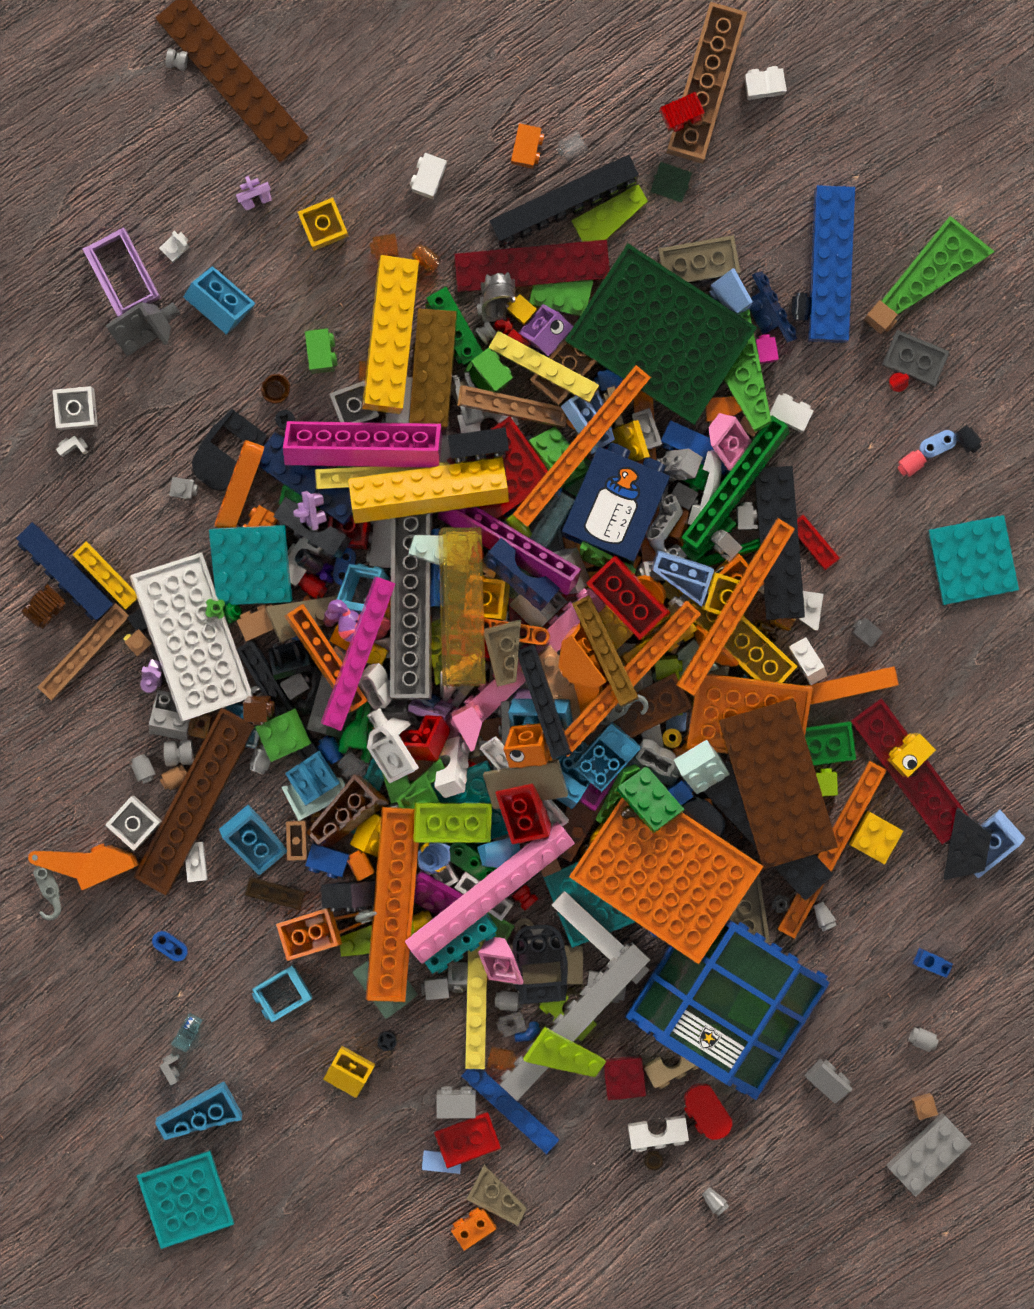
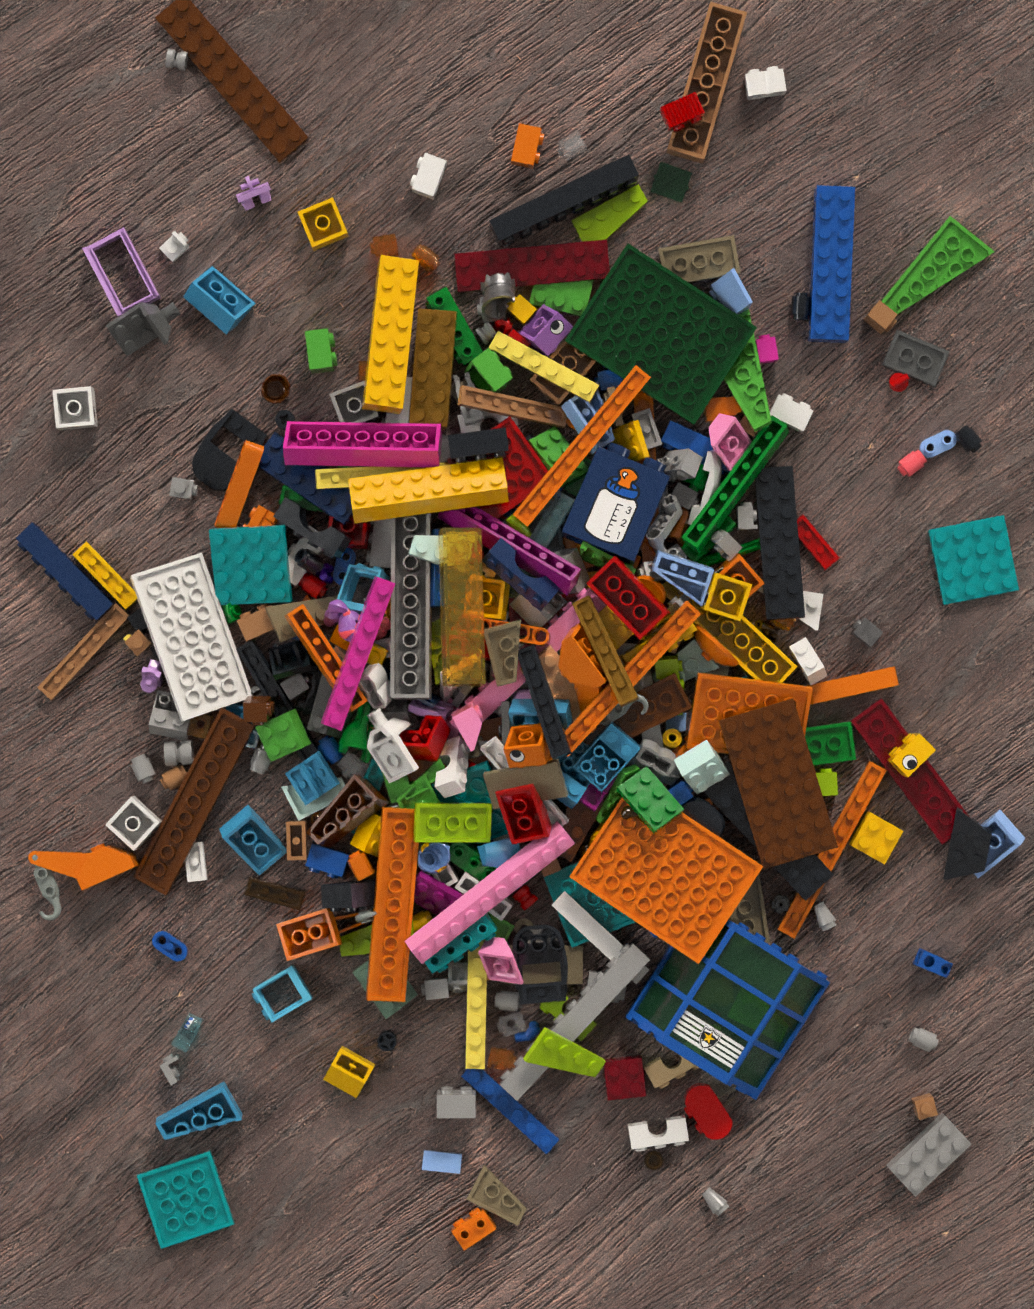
reddish brown brick [21,584,66,629] -> none
white bracket [56,436,88,457] -> none
bright green plate [205,599,225,619] -> none
lavender hips [293,491,326,530] -> none
red tile [434,1112,501,1169] -> none
orange plate [677,518,795,695] -> none
dark blue bracket [749,271,798,343] -> none
light grey slope [805,1059,852,1103] -> none

